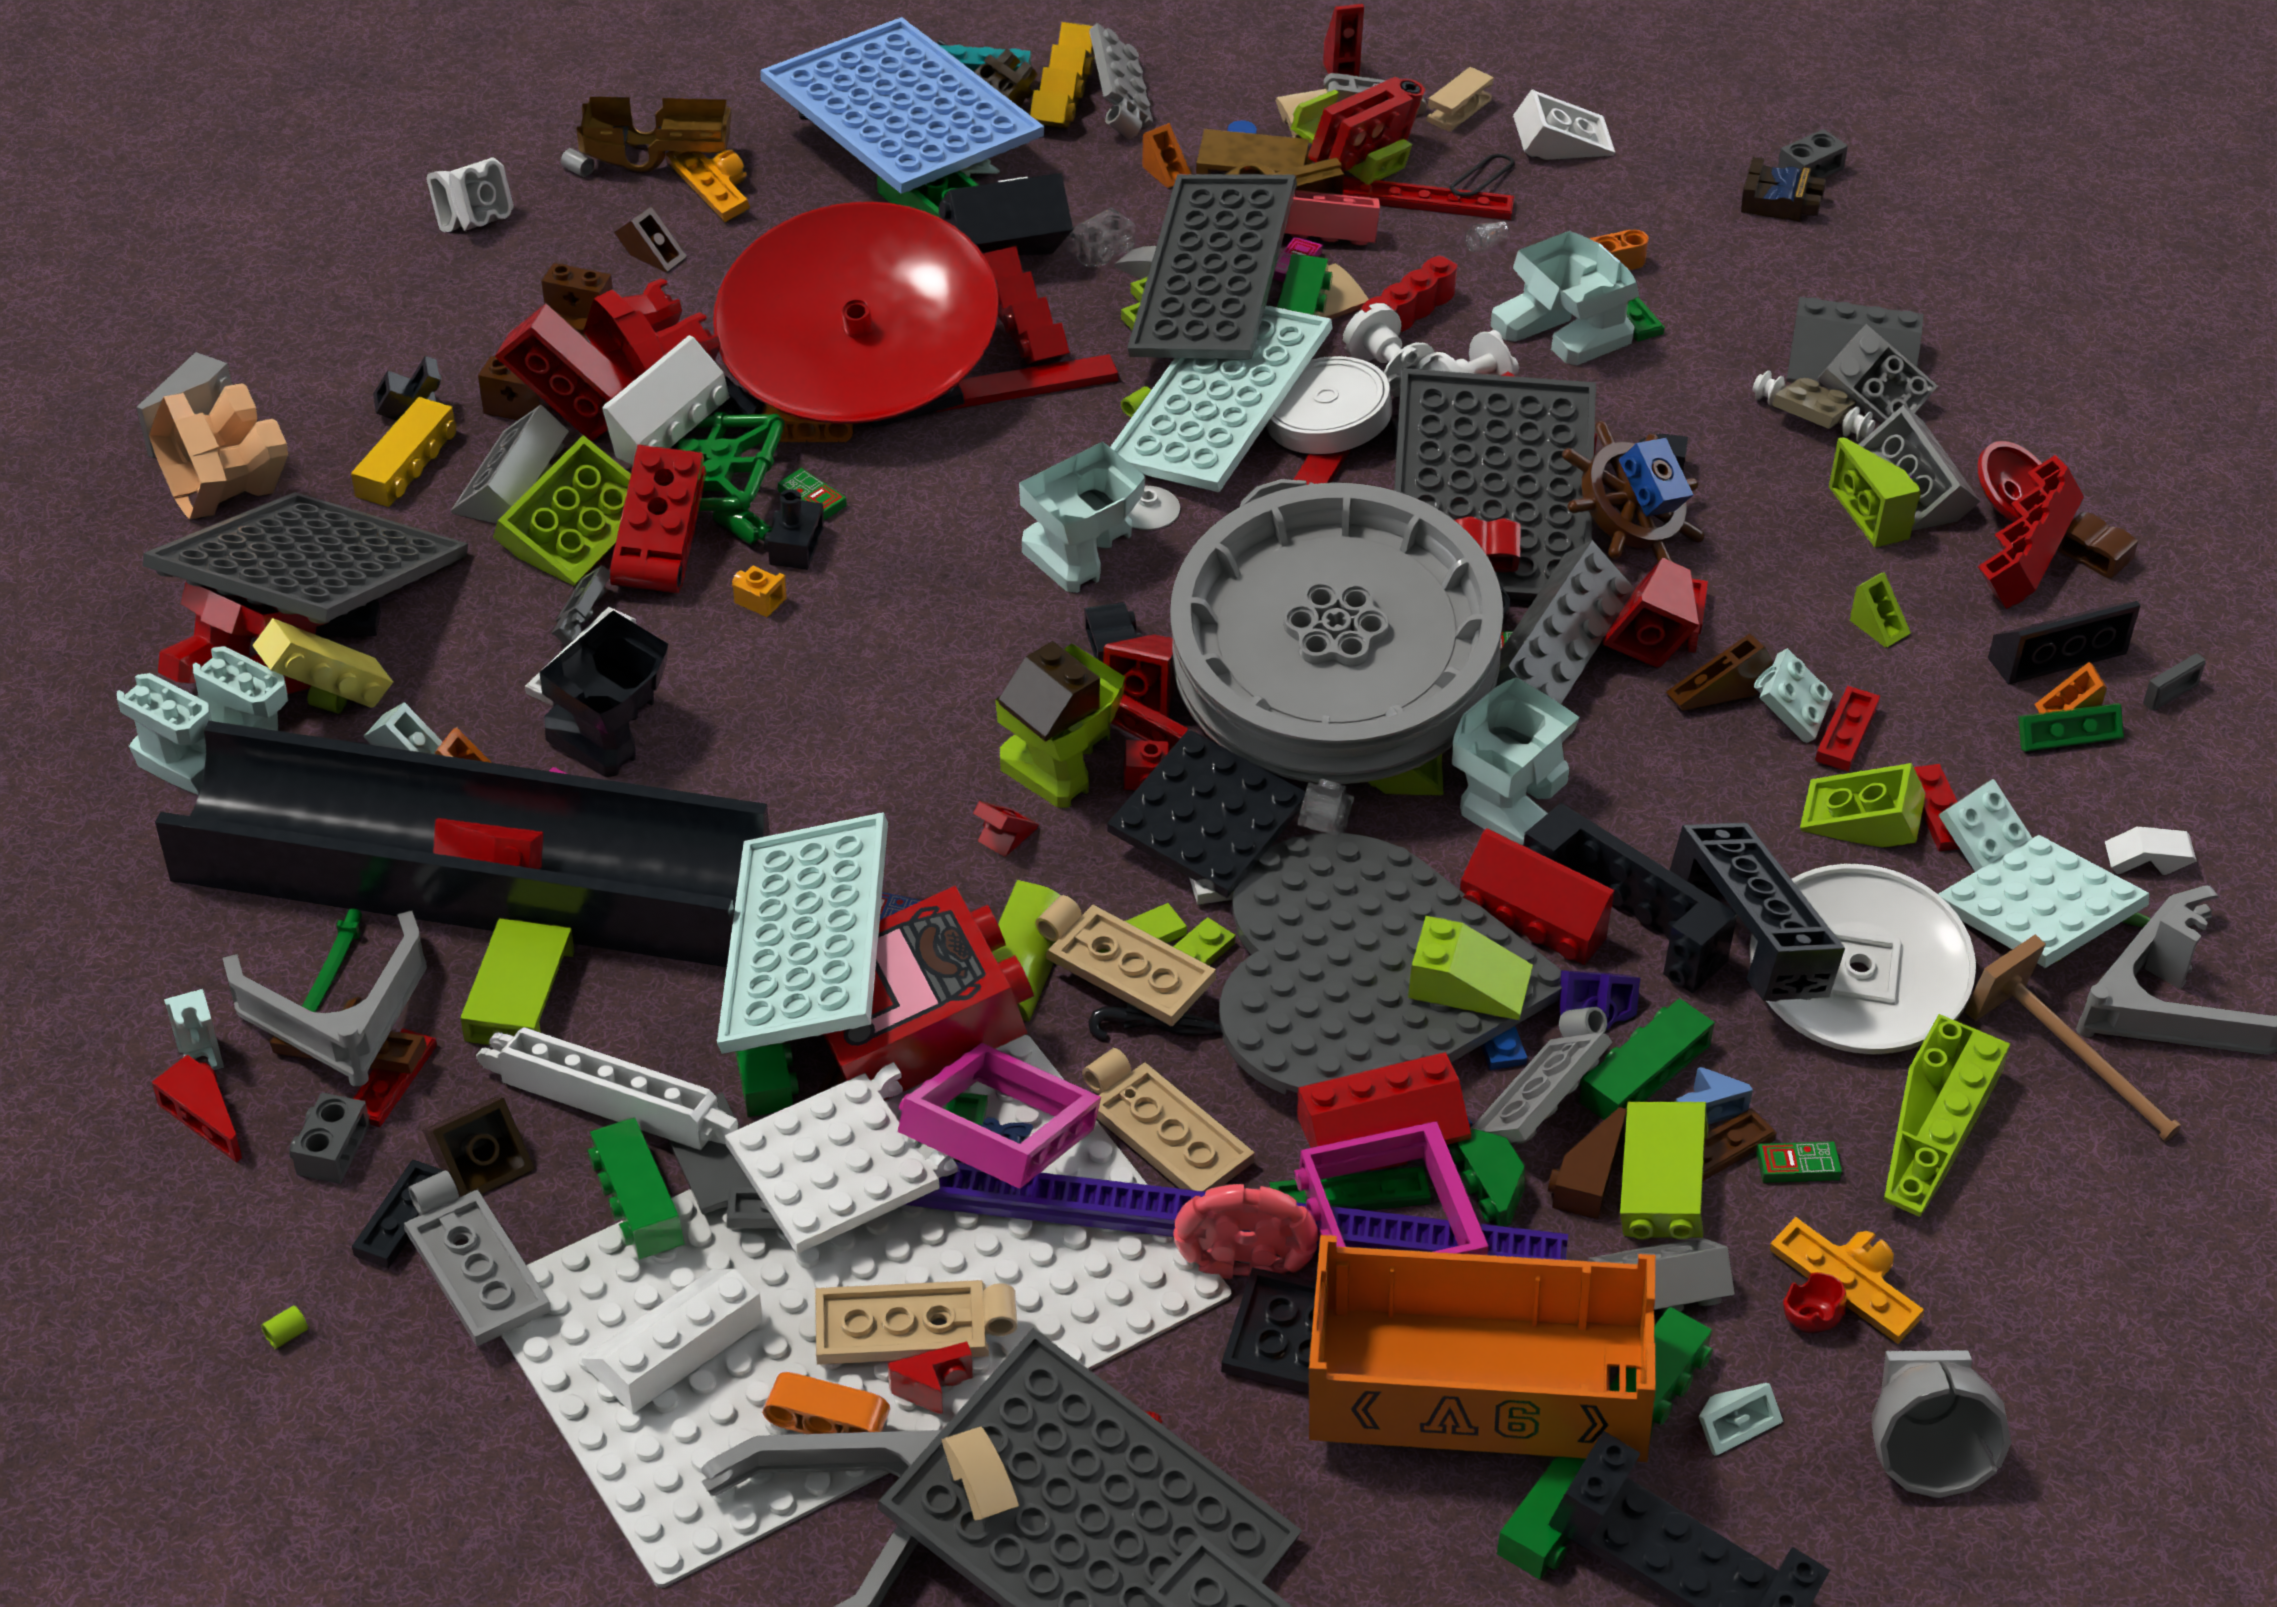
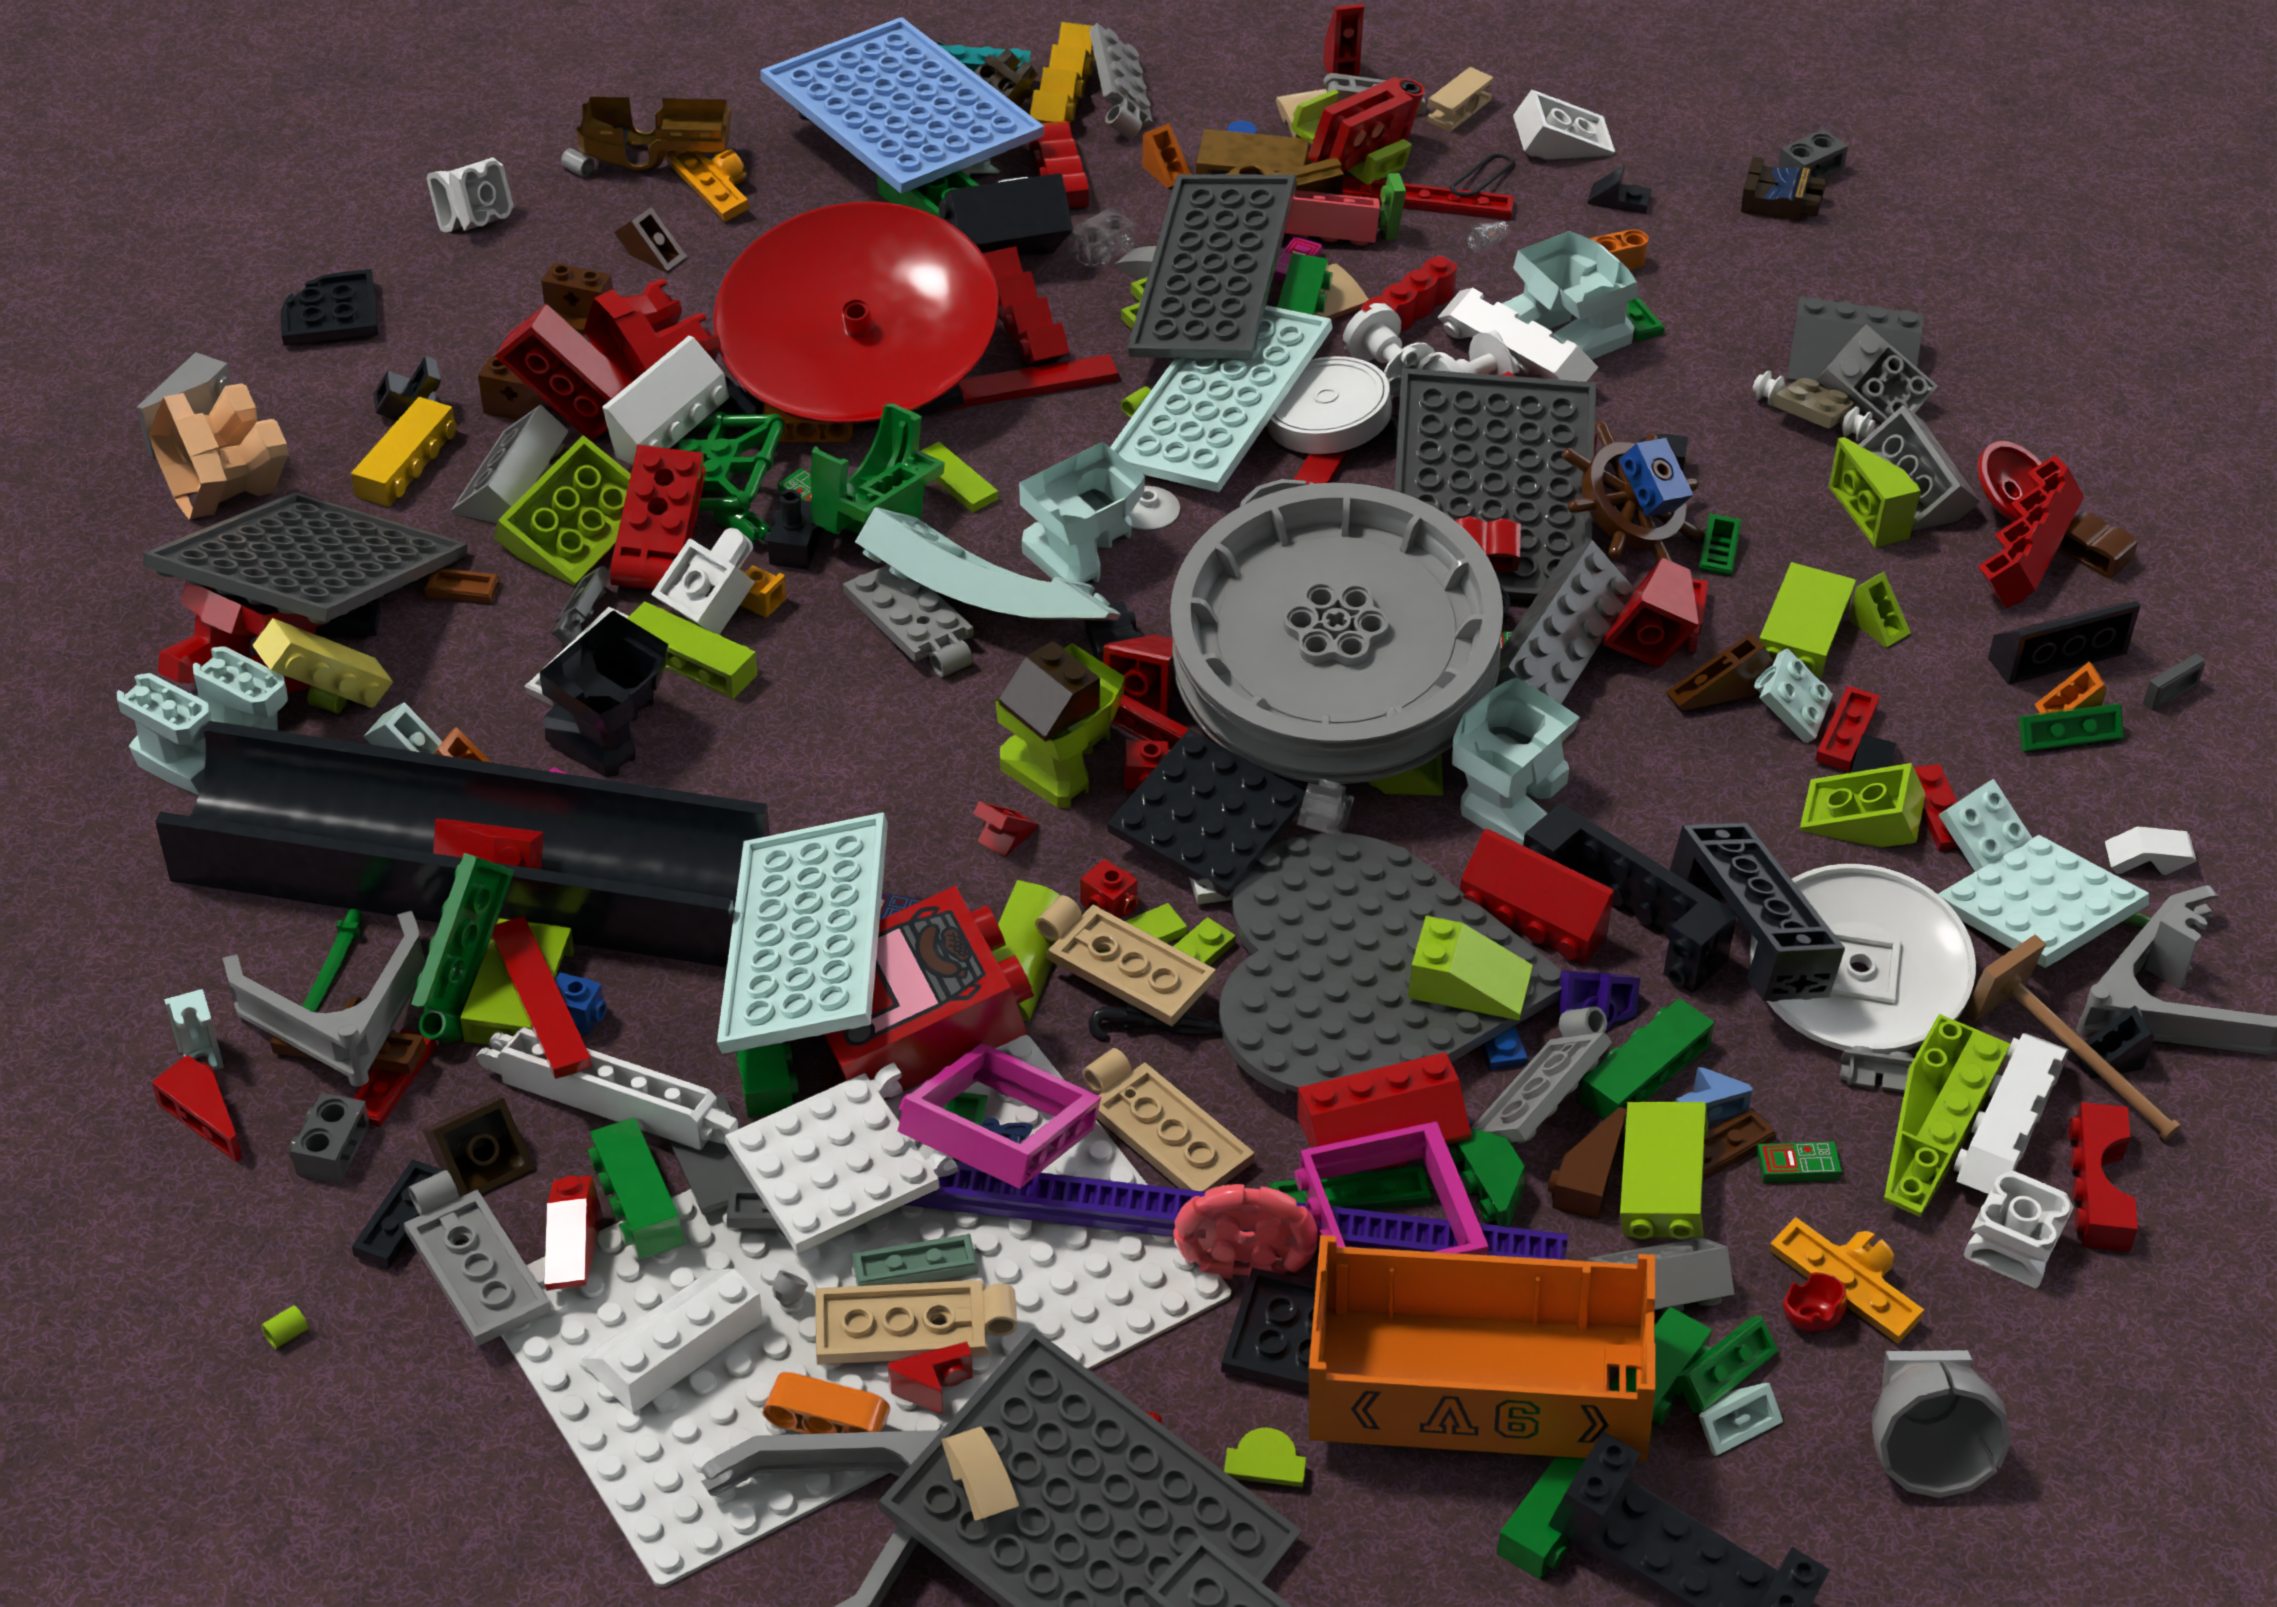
none -> black plate [281,269,378,346]
none -> green hinge [411,853,514,1044]
none -> dark orange tile [425,568,500,604]
none -> red tile [491,916,592,1079]
none -> slope [545,1175,603,1291]
none -> blue brick [555,972,607,1035]
none -> lime brick [627,602,757,699]
none -> white brick [651,528,755,634]
none -> light grey hinge [772,1270,808,1305]
none -> green piece [810,403,945,534]
none -> light grey hinge [843,564,974,678]
none -> sand green tile [852,1234,978,1286]
none -> light aqua slope [855,507,1121,620]
none -> lime tile [921,442,998,513]
none -> red brick [1028,121,1089,209]
none -> red brick [1080,859,1138,919]
none -> lime piece [1224,1428,1306,1487]
none -> bright green plate [1377,173,1406,240]
none -> white brick [1437,288,1598,382]
none -> black slope [1587,165,1652,214]
none -> green tile [1676,1315,1778,1413]
none -> green slope [1698,513,1742,576]
none -> lime panel [1759,562,1856,679]
none -> light grey hinge [1839,1046,1914,1092]
none -> black slope [1851,734,1899,773]
none -> white brick [1953,1033,2069,1194]
none -> white piece [1964,1170,2074,1289]
none -> red arch [2068,1102,2138,1252]
none -> black slope [2078,1005,2154,1078]

